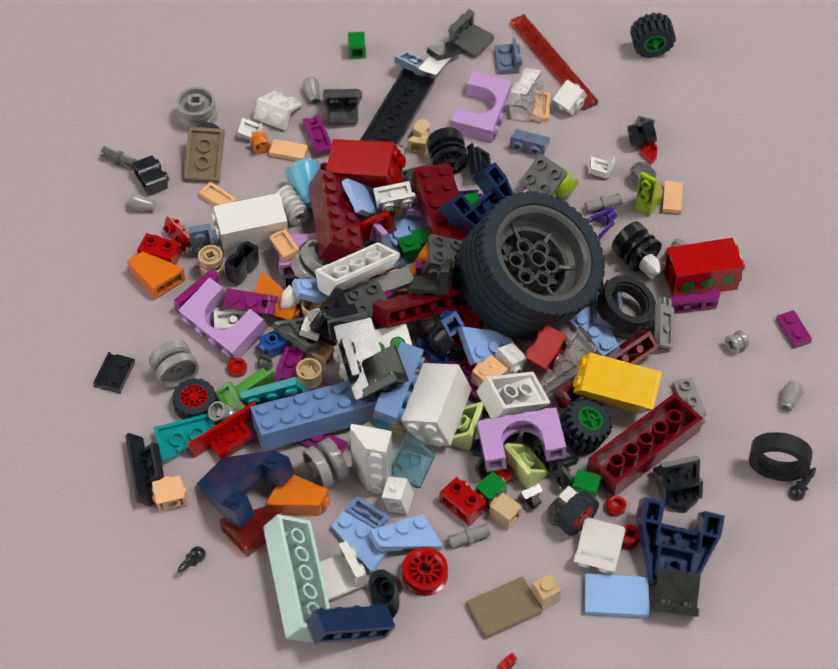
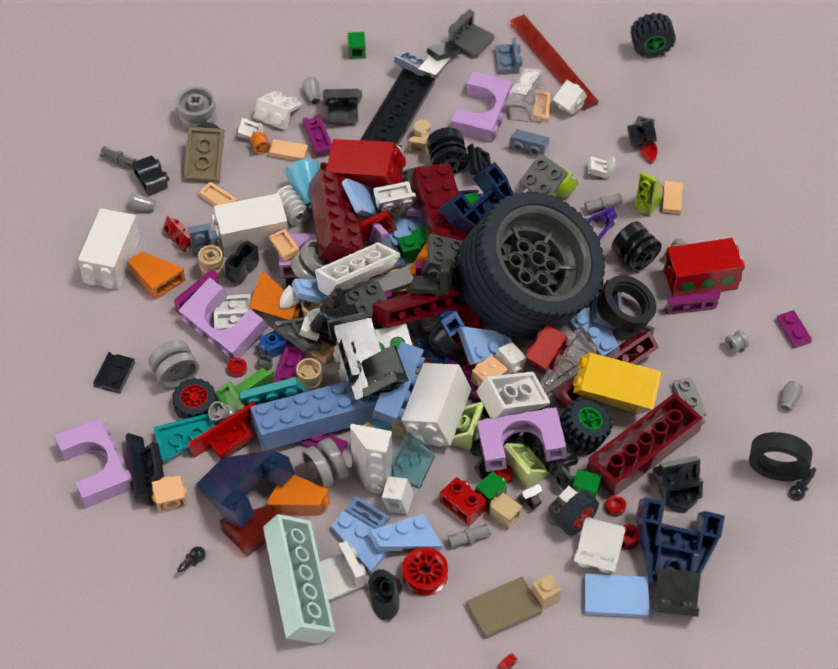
red brick [137,233,182,265] -> none
magenta plate [223,288,278,316] -> none
dark blue brick [306,604,396,644] -> none
dark grey head [630,162,656,187] -> none
white plate [639,254,665,280] -> none
light grey hinge [655,296,674,350] -> none
none -> lavender arch [54,418,132,509]
none -> white brick [78,208,140,290]

